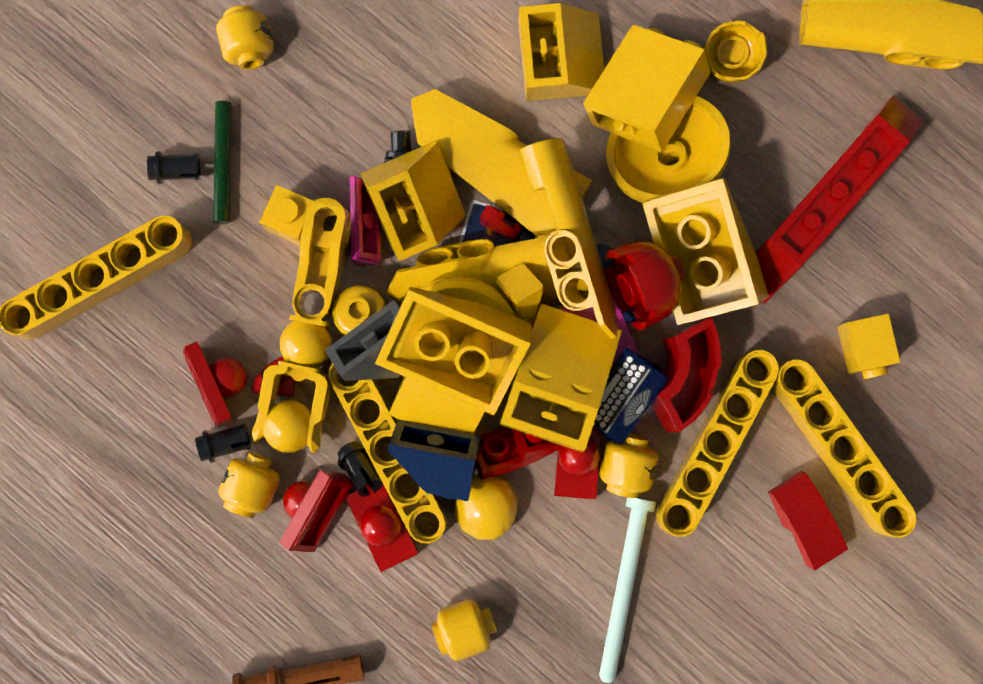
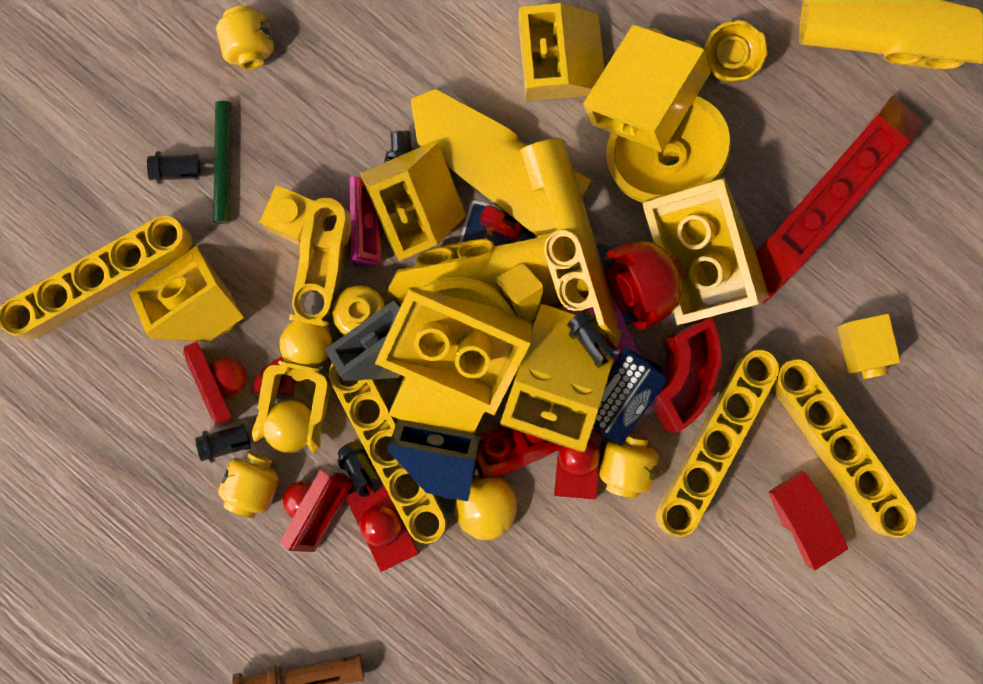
yellow head [432,599,497,661] -> none
light aqua bar [599,498,656,683] -> none
none -> yellow slope [129,246,244,342]
none -> black pin [567,310,620,368]

